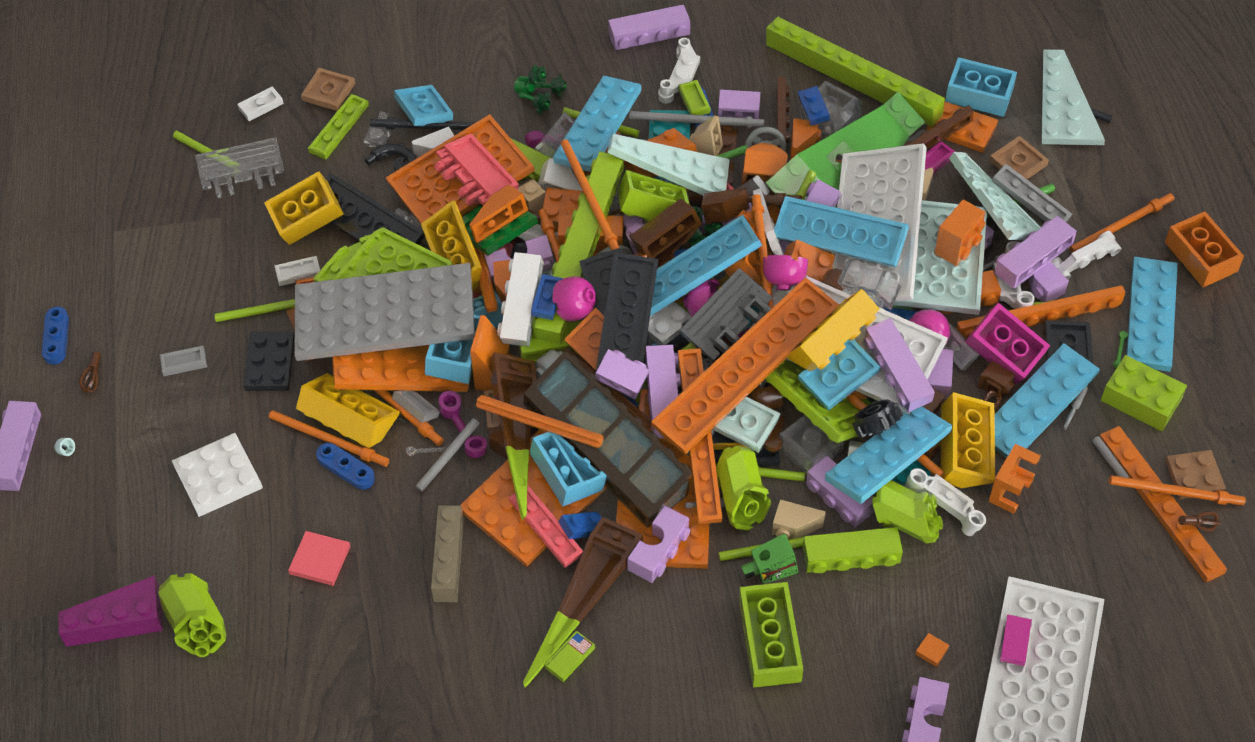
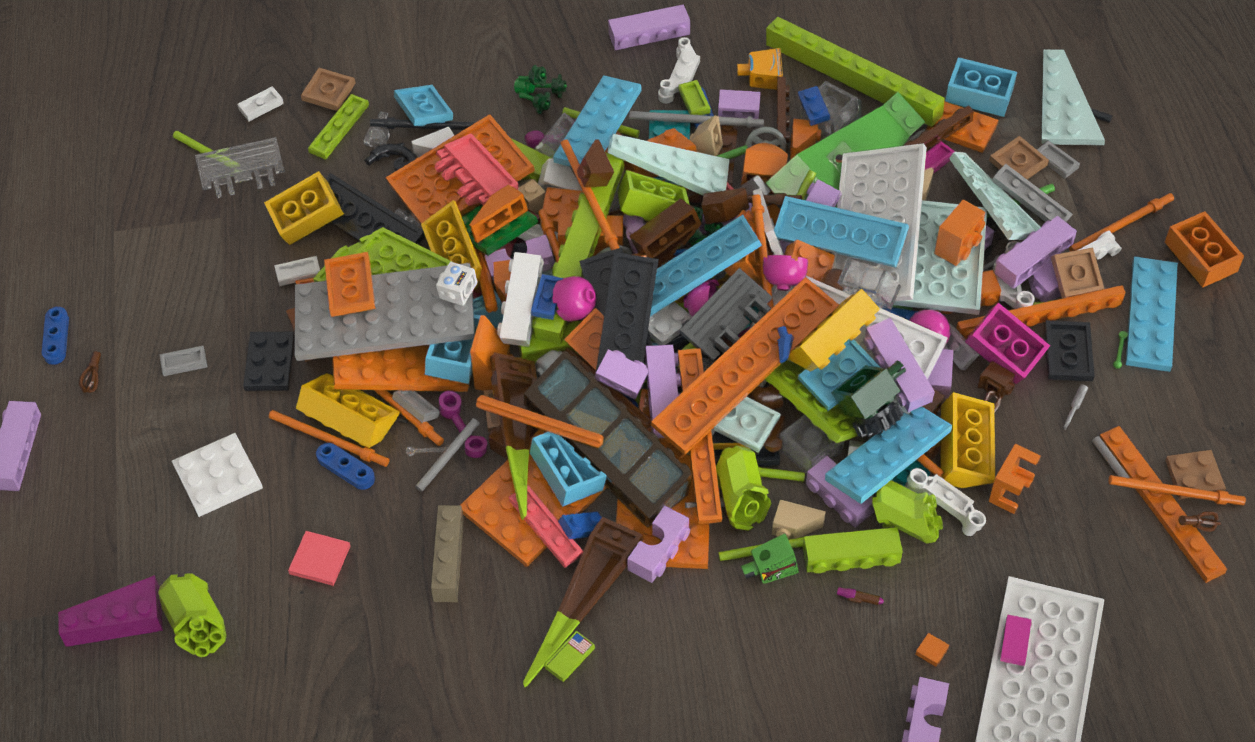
light aqua hinge [54,438,75,456] -> none
lime bar [214,299,295,322] -> none
lime brick [739,582,803,688] -> none
medium azure plate [994,344,1100,458] -> none
lime brick [1101,355,1187,431] -> none
none -> orange plate [324,252,376,317]
none -> white head [436,261,477,306]
none -> reddish brown slope [577,139,614,187]
none -> light orange torso [737,48,783,90]
none -> blue bar [777,326,794,363]
none -> dark green brick [831,360,906,419]
none -> reddish brown piece [837,587,884,605]
none -> light grey tile [1037,140,1080,179]
none -> medium nougat plate [1051,247,1104,299]

